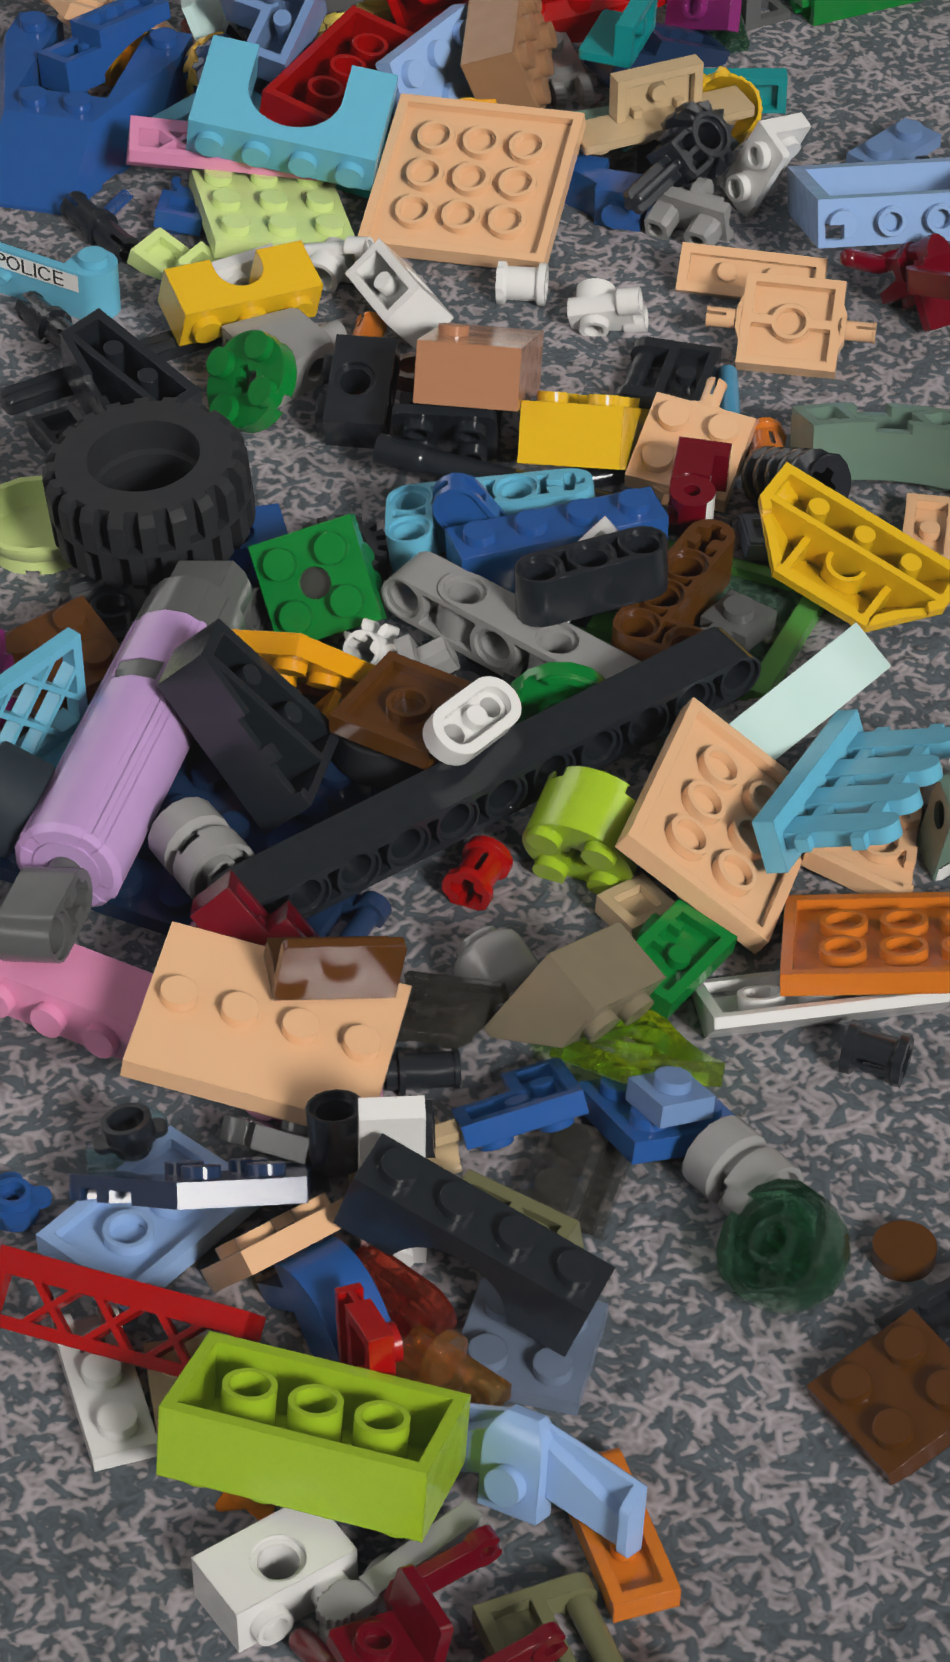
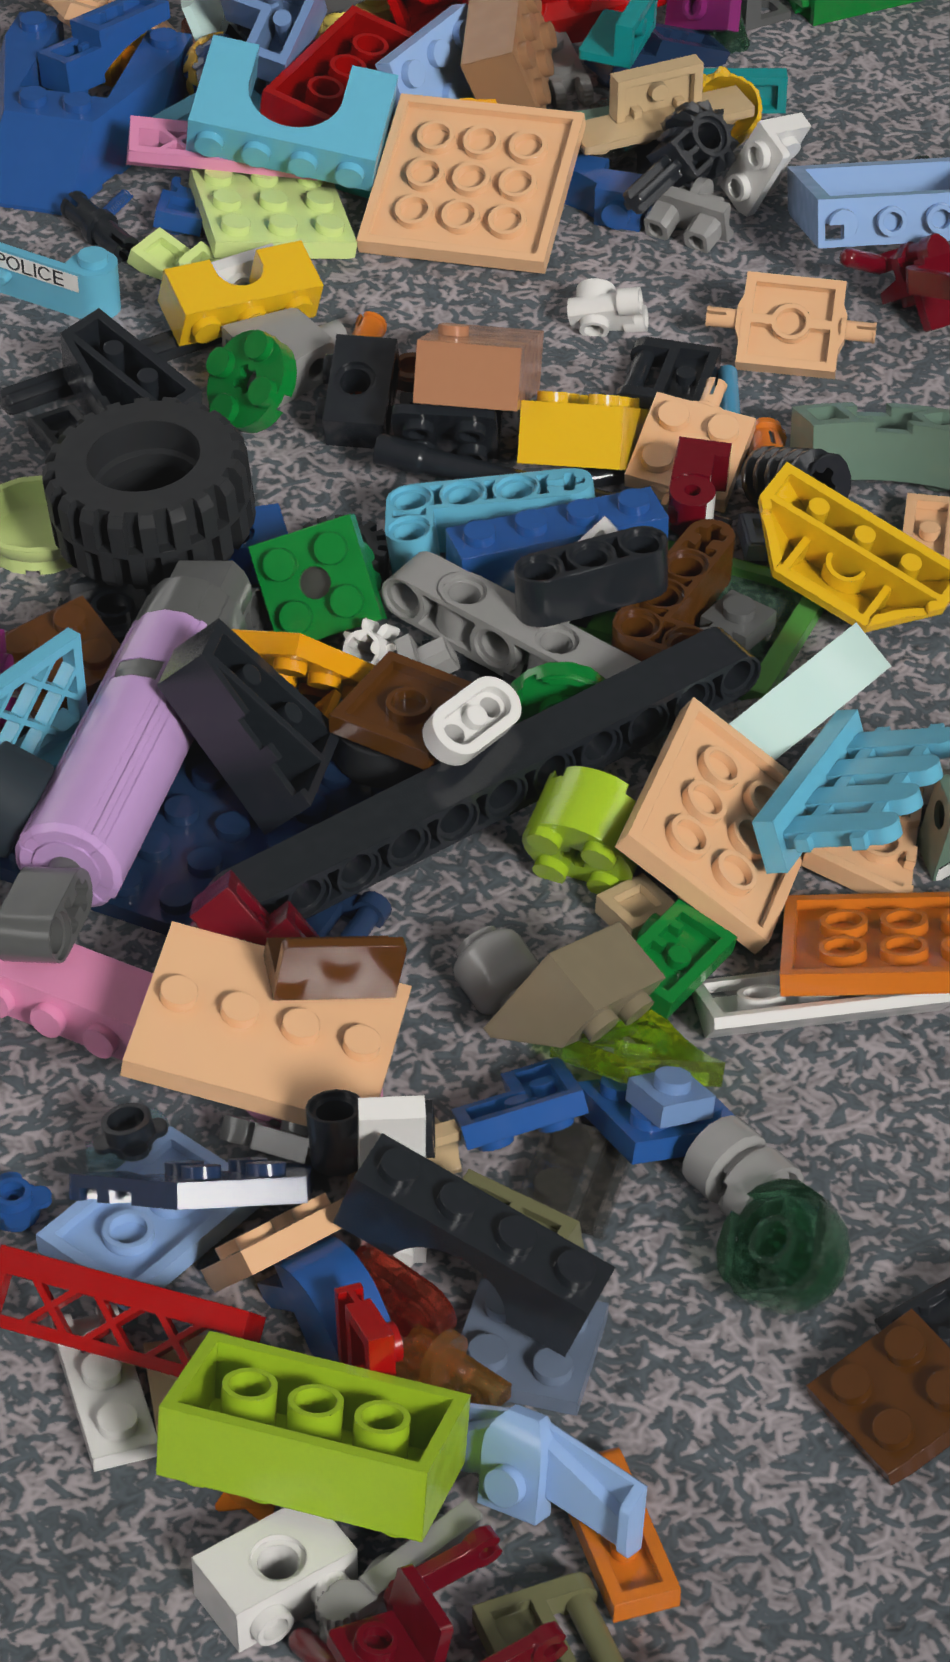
black pin [15,291,73,353] -> none
light grey wheel [148,797,255,900] -> none
white plate [304,236,374,292] -> none
white brick [345,238,454,350] -> none
black pin [384,1047,461,1096] -> none
clear smoke plate [396,971,509,1049] -> none
blue piece [432,473,507,530] -> none
red bush [442,835,513,911] -> none
white bush [495,261,549,307] -> none
light nougat plate [675,242,828,300] -> none
black bush [839,1019,914,1088] -> none
medium blue plate [846,117,942,163] -> none
reddish brown tile [871,1220,937,1282] -> none

